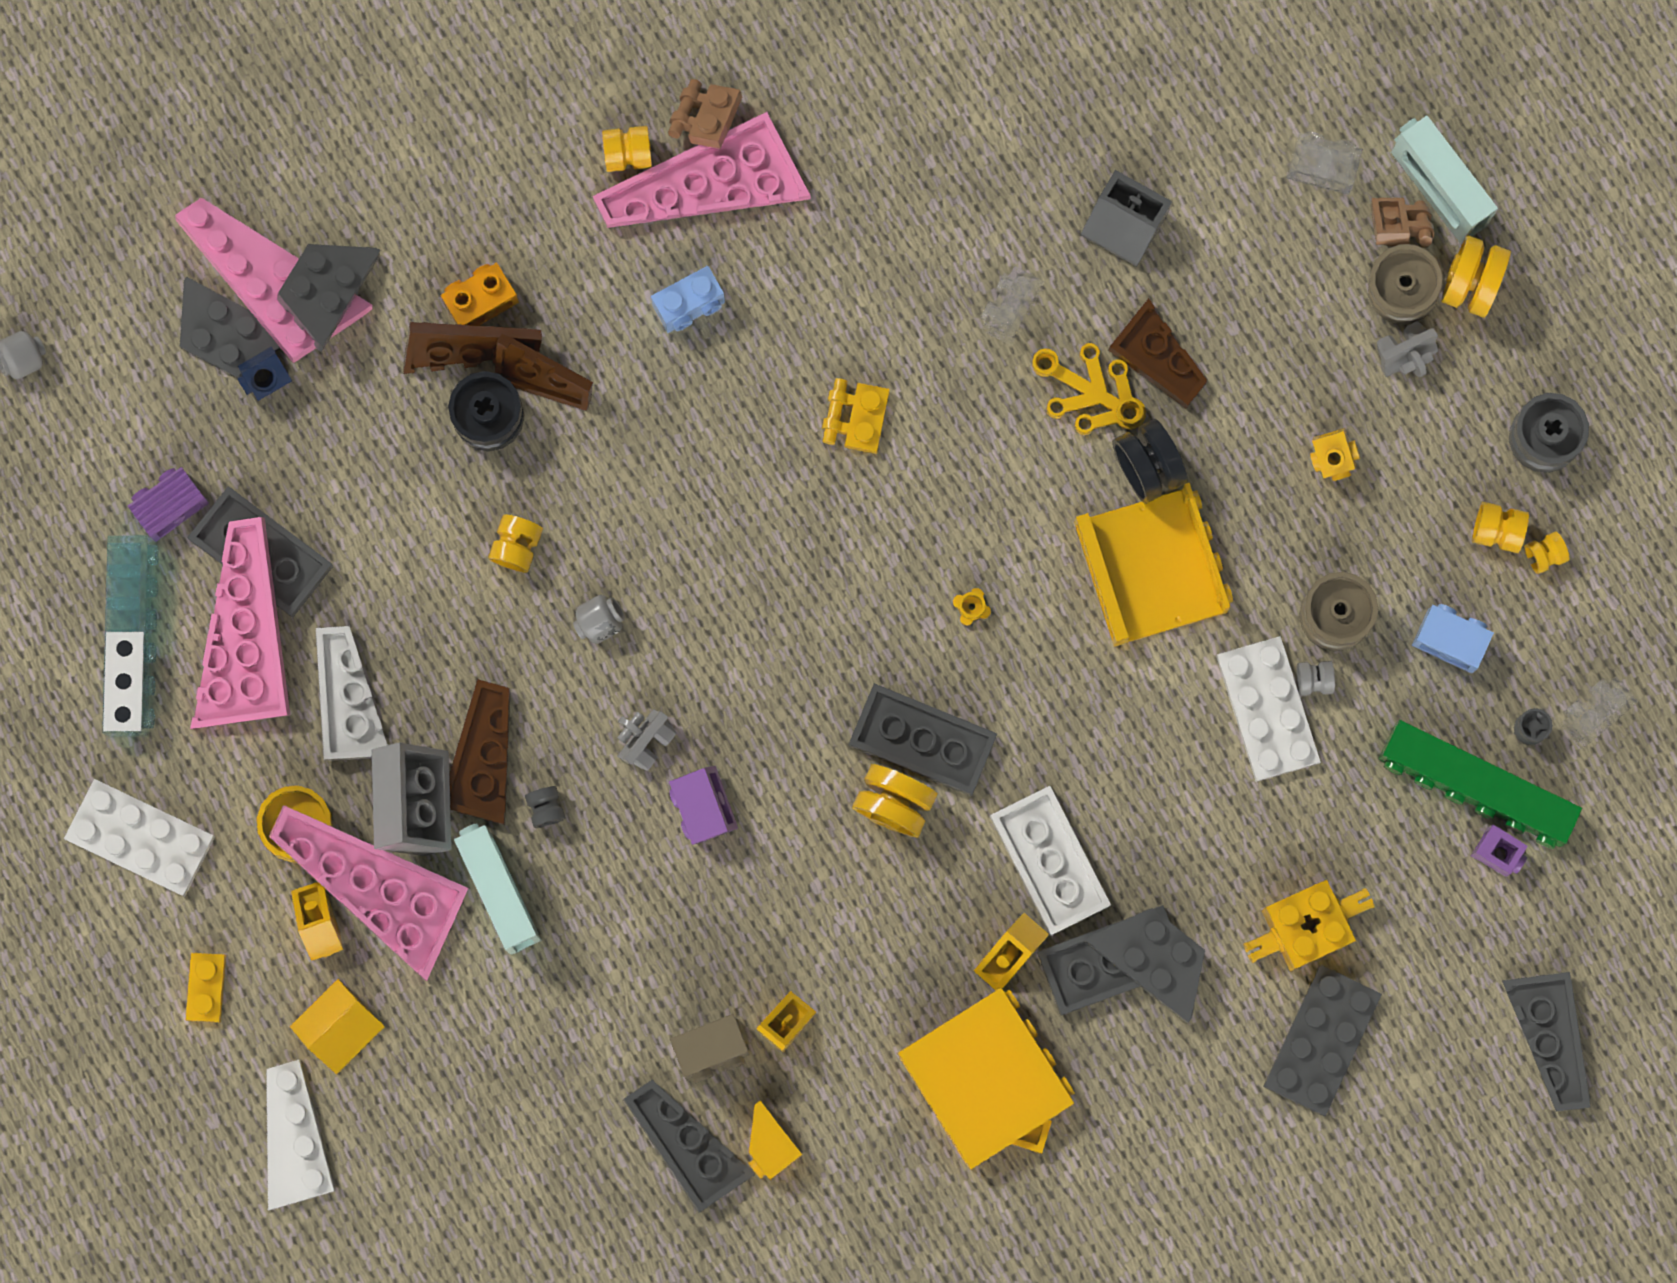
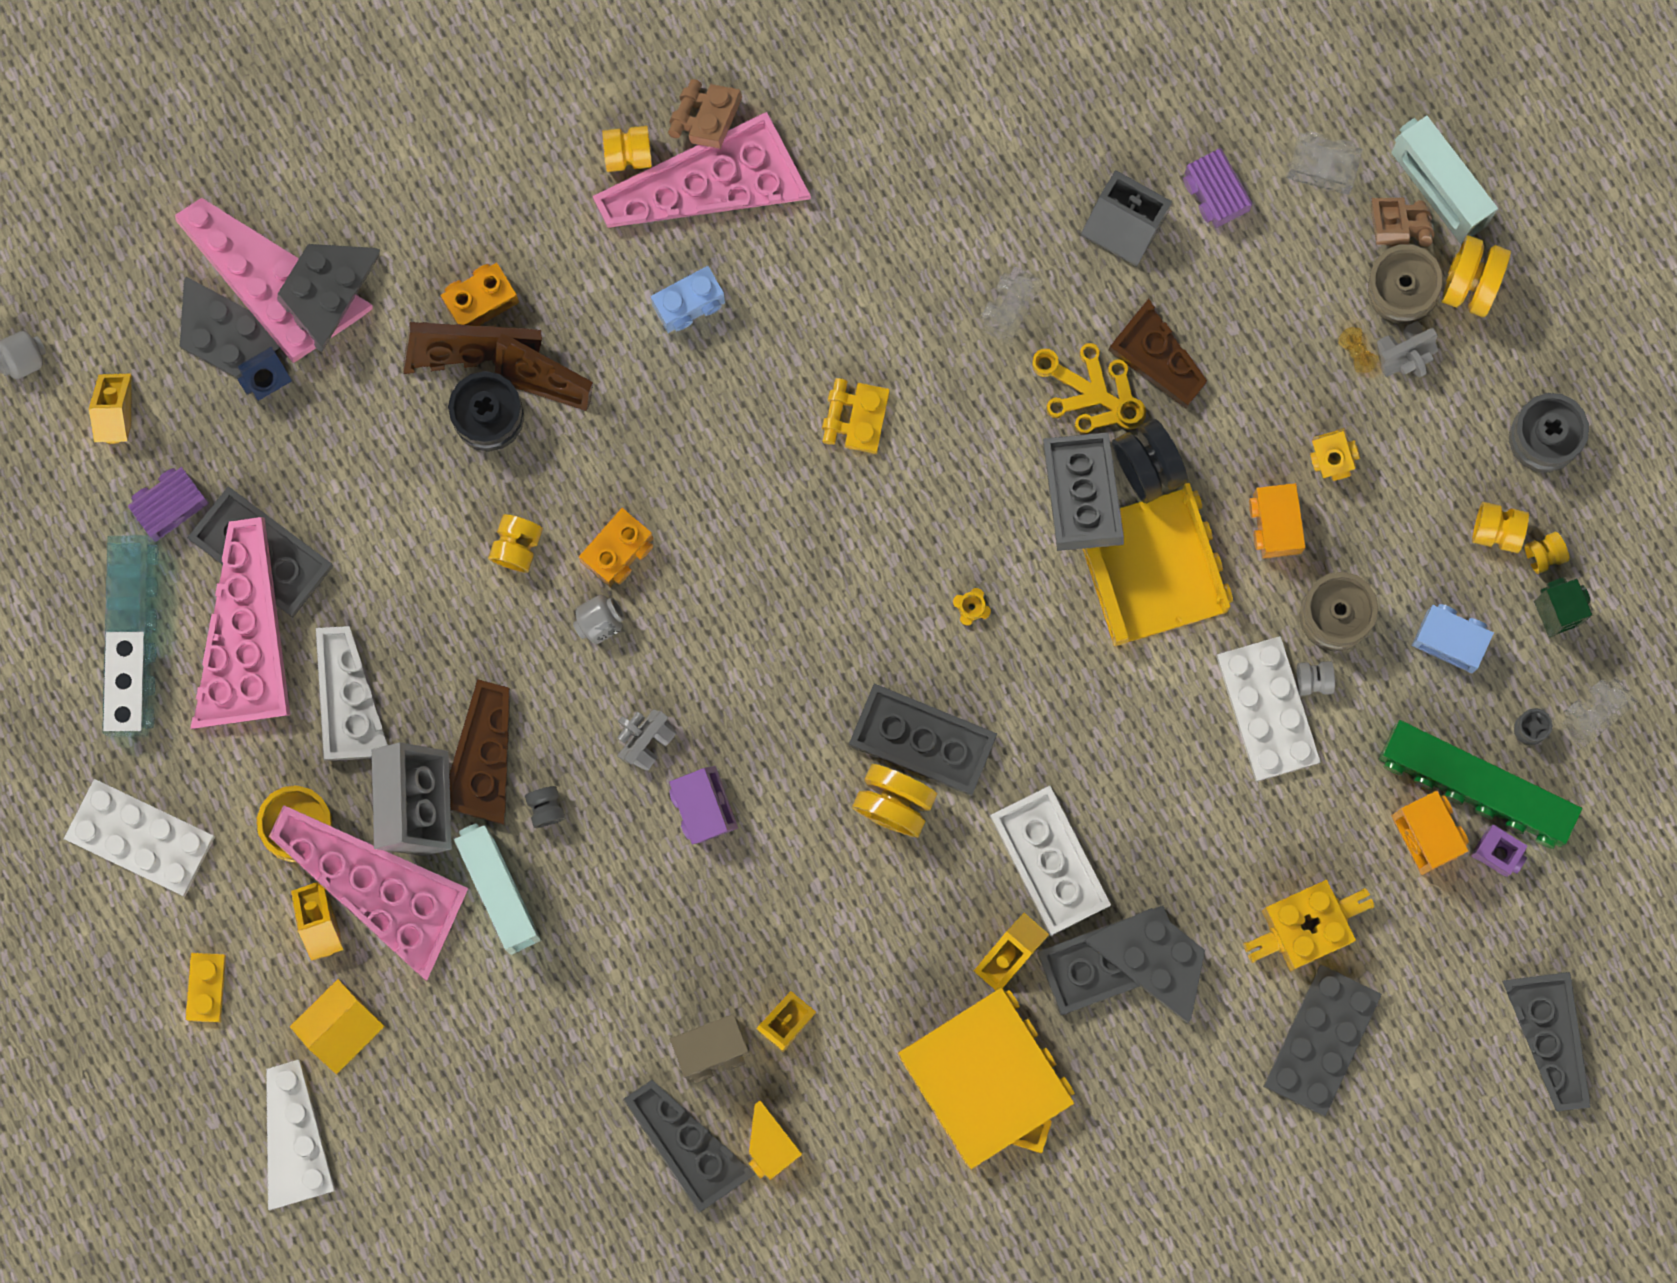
none -> yellow slope [89,373,132,444]
none -> light orange brick [579,508,654,588]
none -> dark grey plate [1043,432,1124,551]
none -> medium lavender brick [1183,148,1253,229]
none -> light orange brick [1249,483,1306,559]
none -> clear yellow piece [1338,327,1379,374]
none -> light orange brick [1391,791,1469,875]
none -> dark green brick [1534,577,1592,638]

